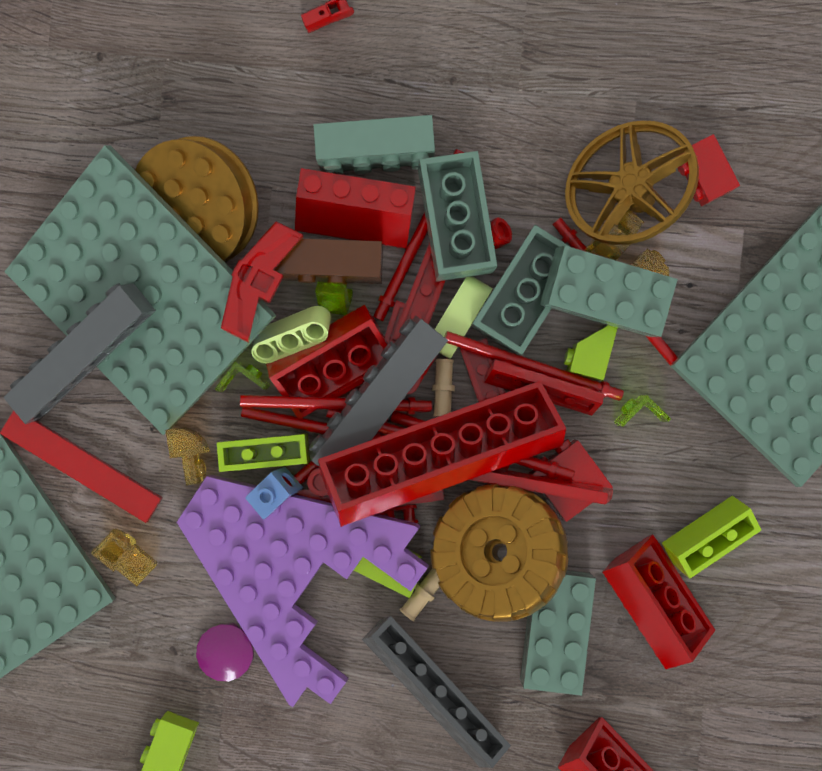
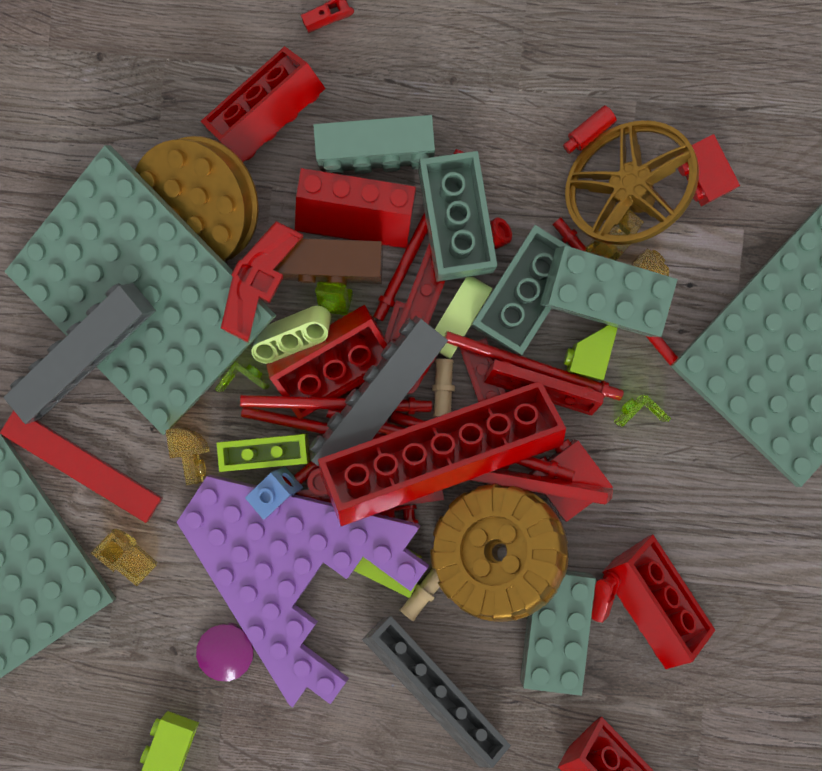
lime brick [662,496,762,579] -> none
none -> red slope [201,46,326,162]
none -> red cylinder [563,105,617,154]
none -> red bar [591,571,620,623]

